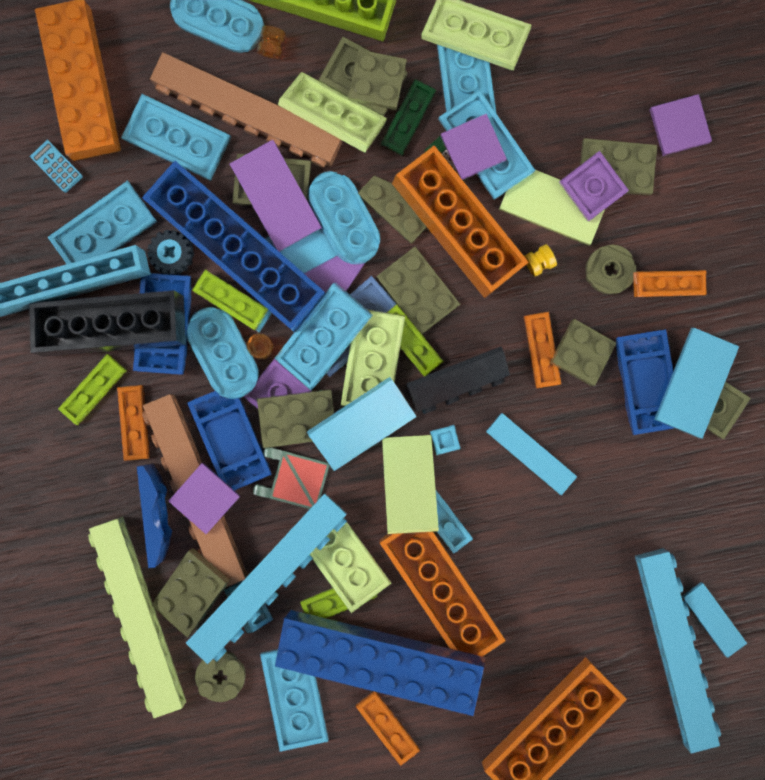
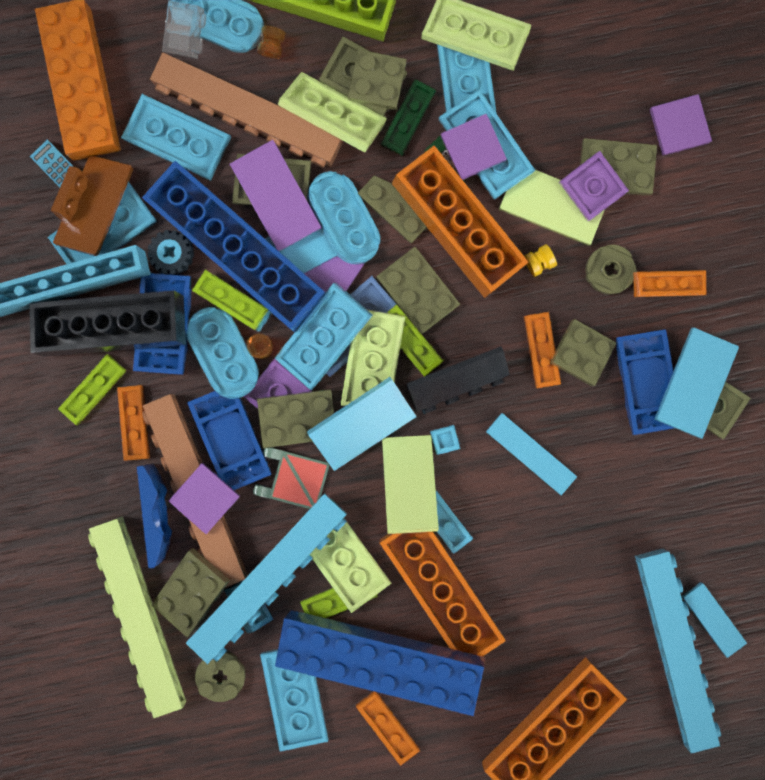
none -> dark orange bracket [50,155,133,256]
none -> clear brick [162,1,206,59]

